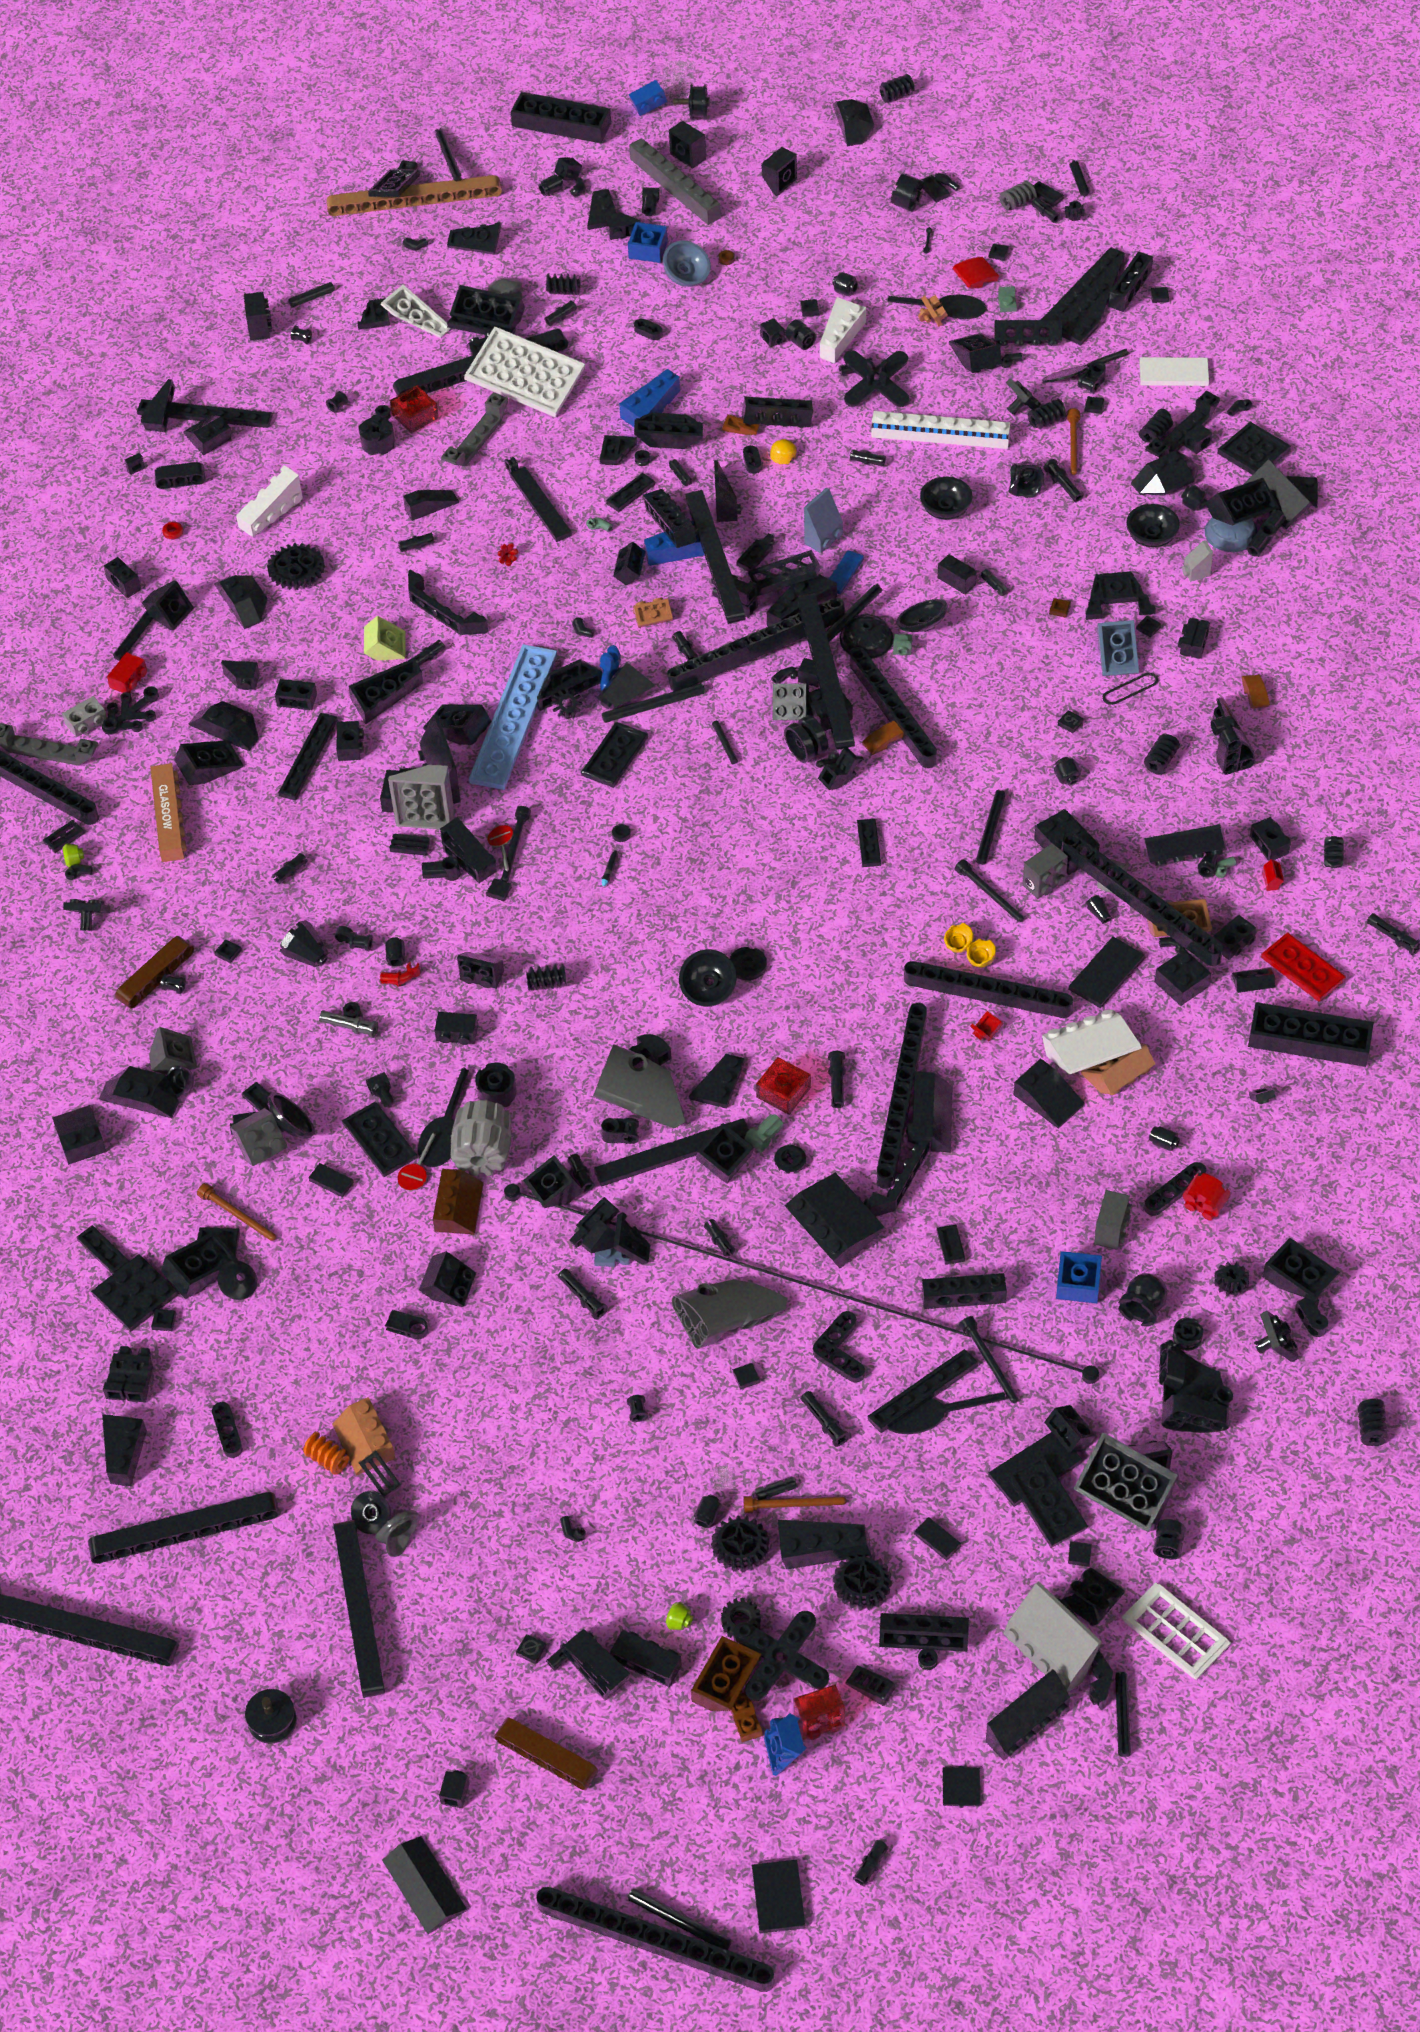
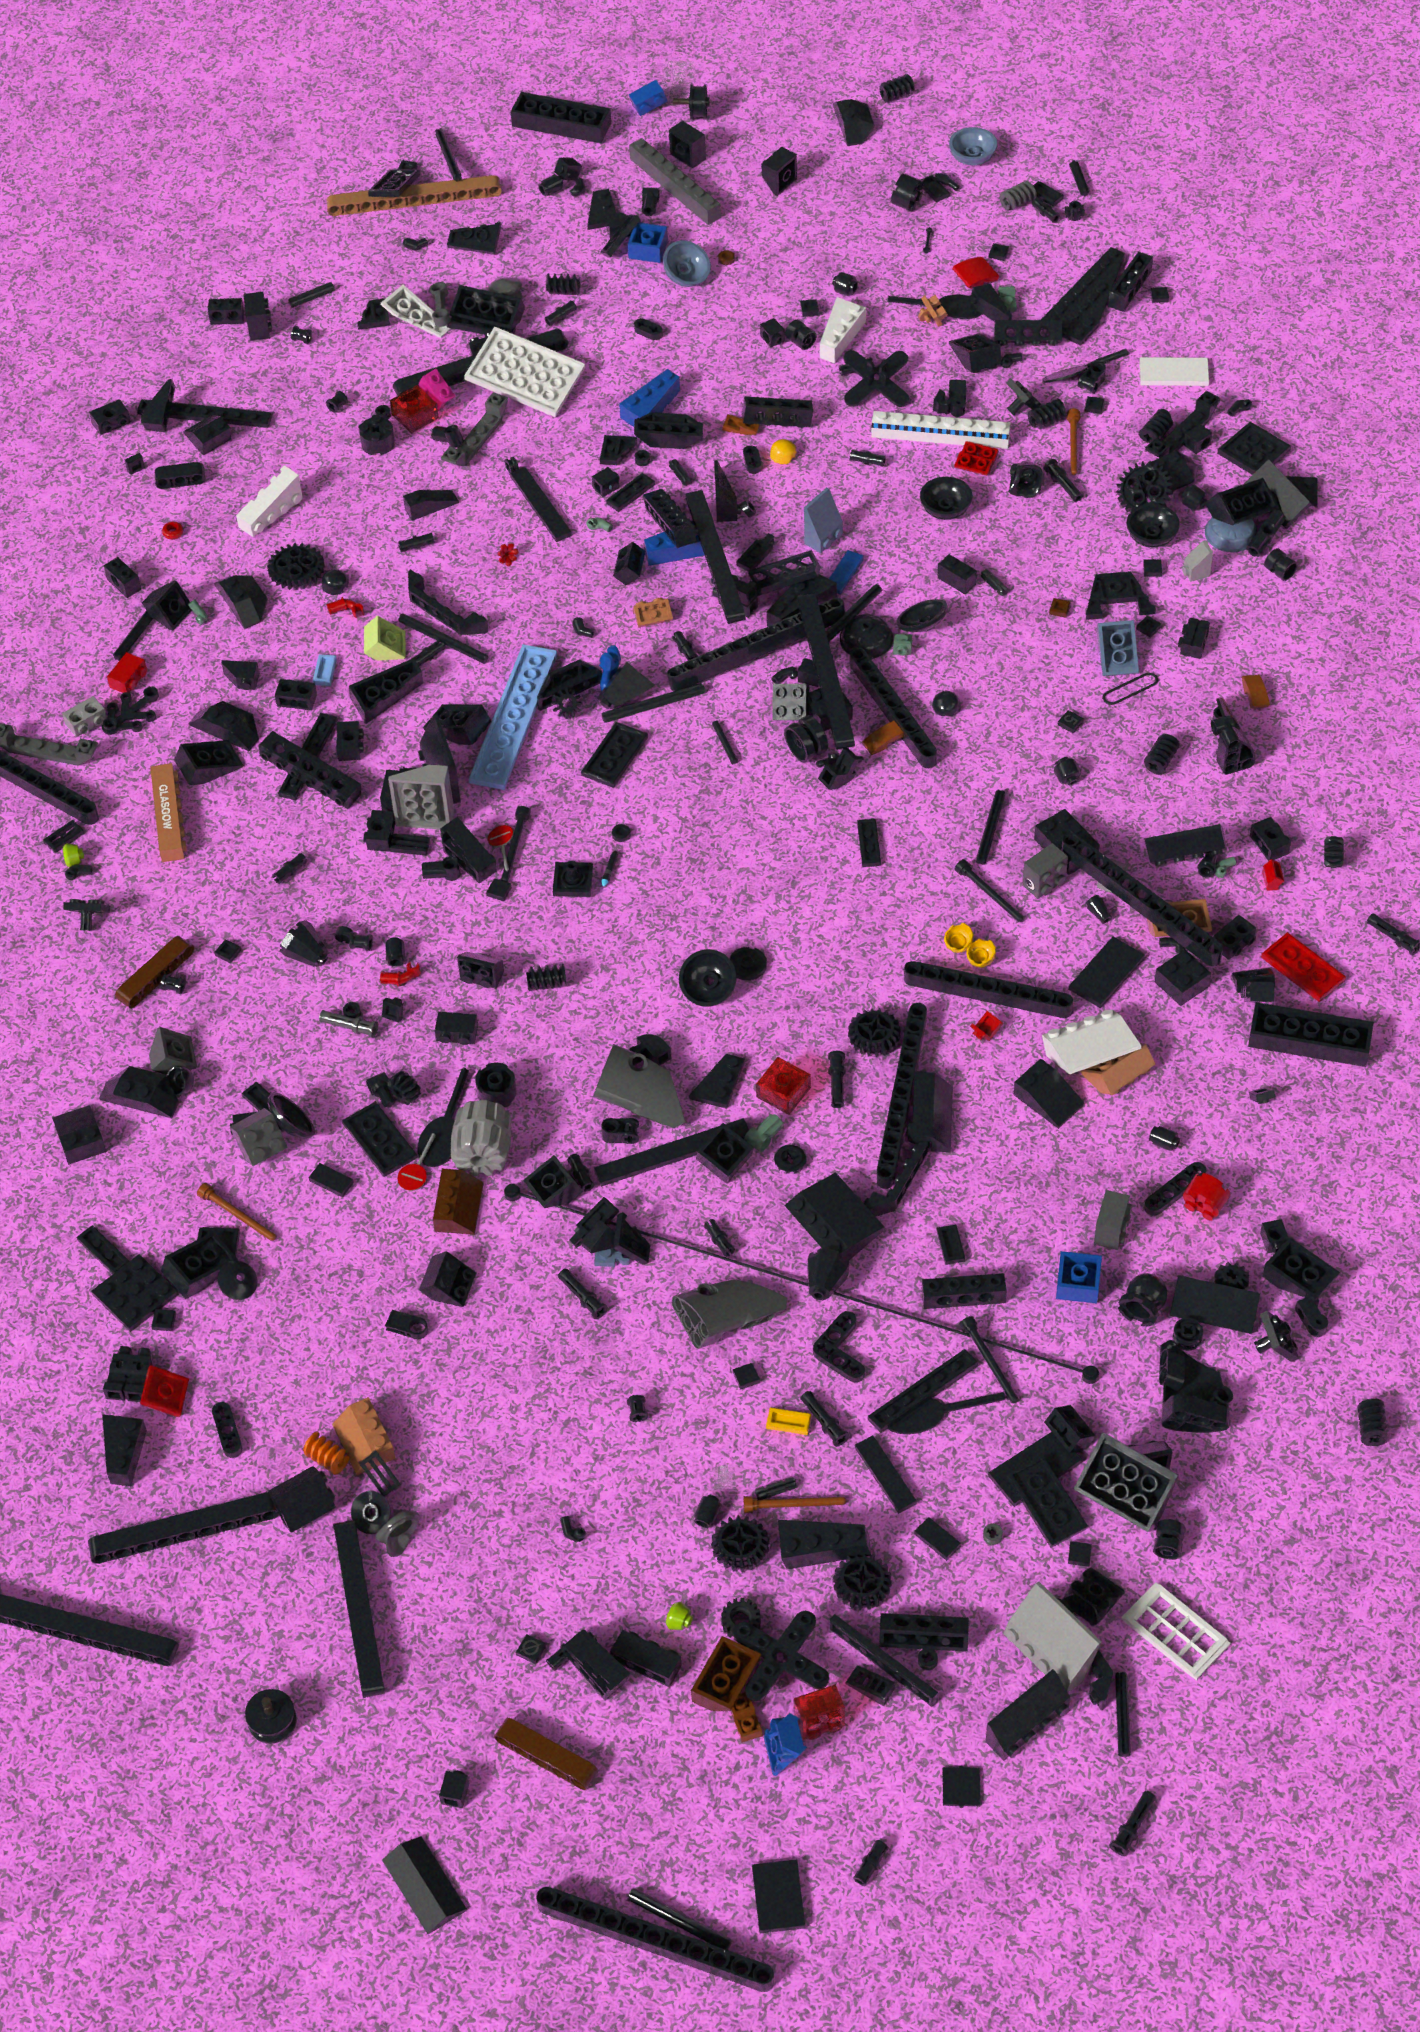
none -> black brick [89,399,131,436]
none -> red plate [140,1365,189,1417]
none -> sand green arm [188,599,208,625]
none -> black brick [208,298,244,325]
none -> black brick [259,731,361,809]
none -> black brick [268,1466,336,1533]
none -> light blue tile [313,654,337,686]
none -> black hair [322,569,349,595]
none -> red piece [326,597,365,618]
none -> black brick [363,810,396,852]
none -> black tile [382,997,404,1023]
none -> black gear [387,1071,421,1105]
none -> black axle [398,613,488,664]
none -> dark pink bracket [419,369,455,411]
none -> dark grey piece [430,282,451,327]
none -> black piece [431,425,464,448]
none -> black plate [552,861,593,897]
none -> black brick [592,467,620,497]
none -> black tile [600,214,641,257]
none -> black tile [740,500,756,518]
none -> yellow tile [766,1407,811,1435]
none -> black cone [807,1248,850,1301]
none -> black tile [830,1614,938,1707]
none -> black gear [848,1008,901,1057]
none -> black tile [855,1435,917,1514]
none -> black hair [932,690,961,717]
none -> black leg [933,389,966,417]
none -> sand blue hat [949,127,997,166]
none -> black slope [949,380,966,401]
none -> red slope [954,441,999,476]
none -> black slope [970,284,1012,321]
none -> dark grey bush [983,1523,1003,1545]
none -> black pin [1109,1791,1156,1856]
none -> black gear [1116,461,1174,512]
none -> black tile [1143,559,1162,577]
none -> black tile [1169,1275,1261,1334]
none -> black brick [1240,982,1274,1002]
none -> black brick [1260,1219,1289,1254]
none -> black wheel [1264,548,1298,581]

